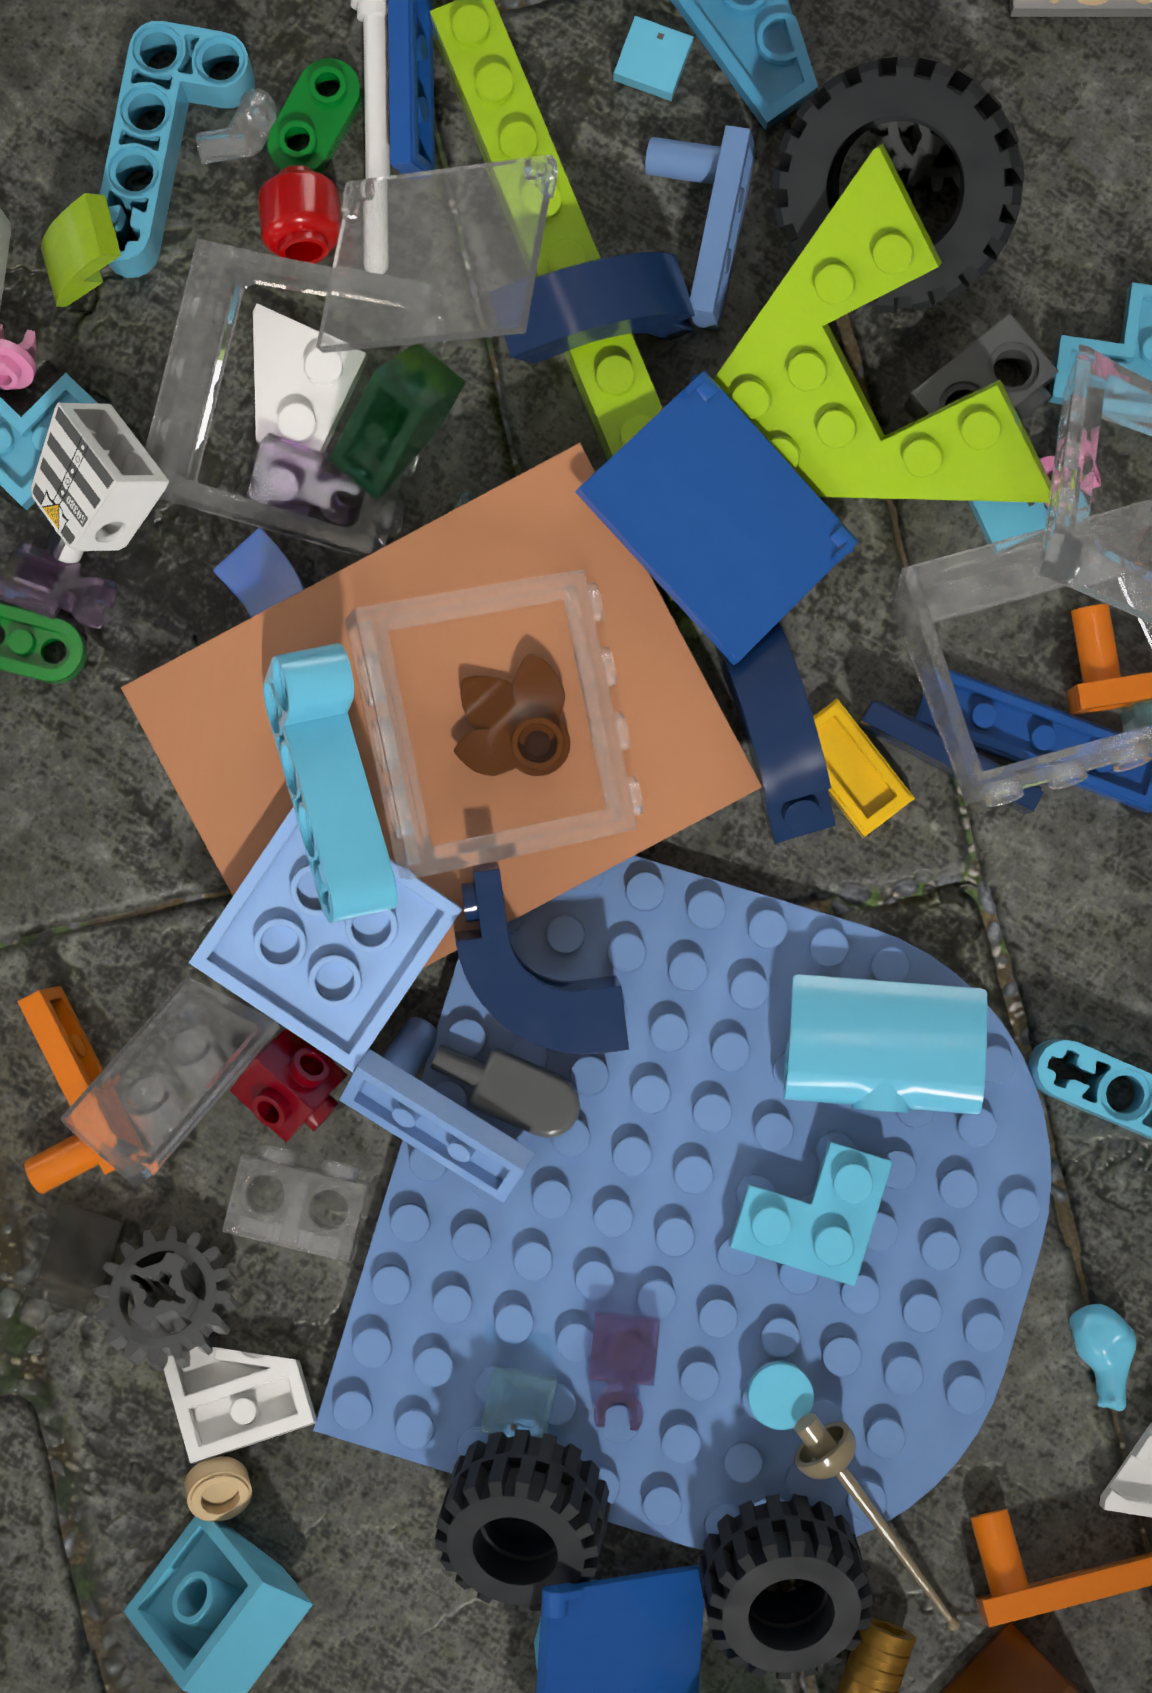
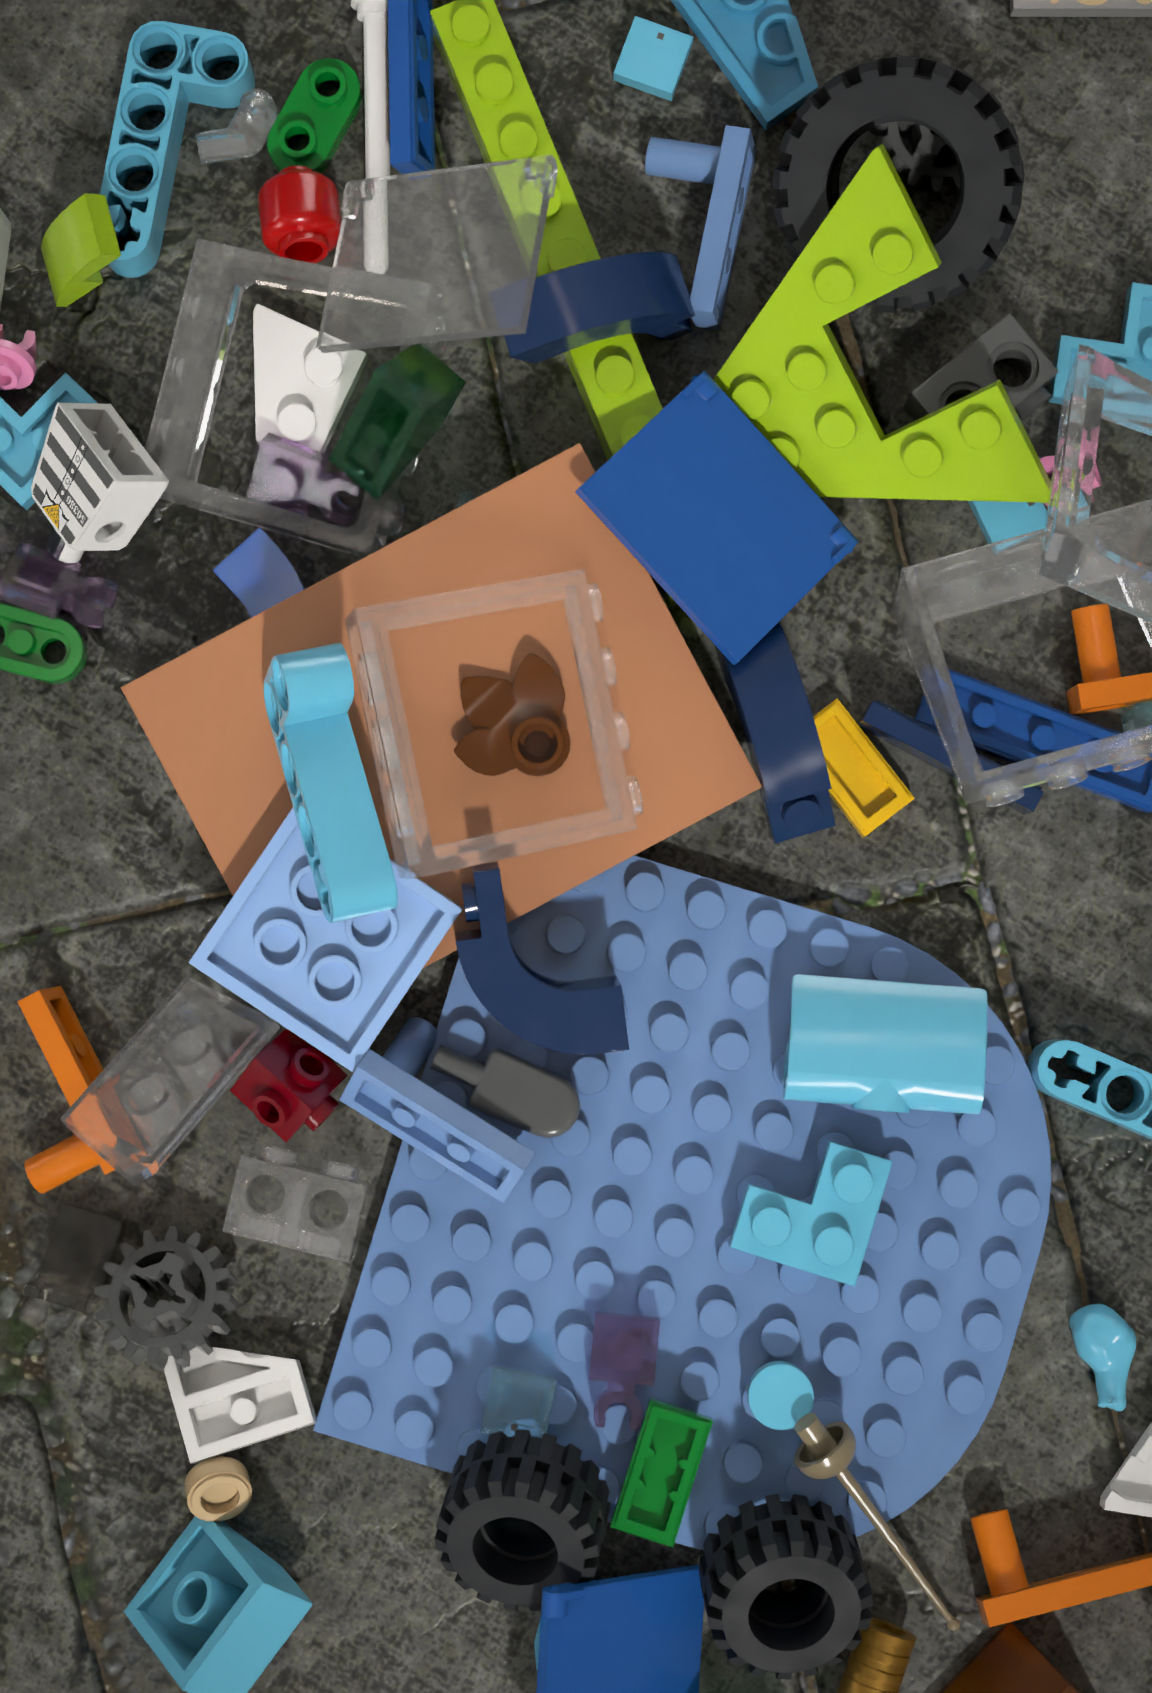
none -> green plate [610,1397,713,1548]

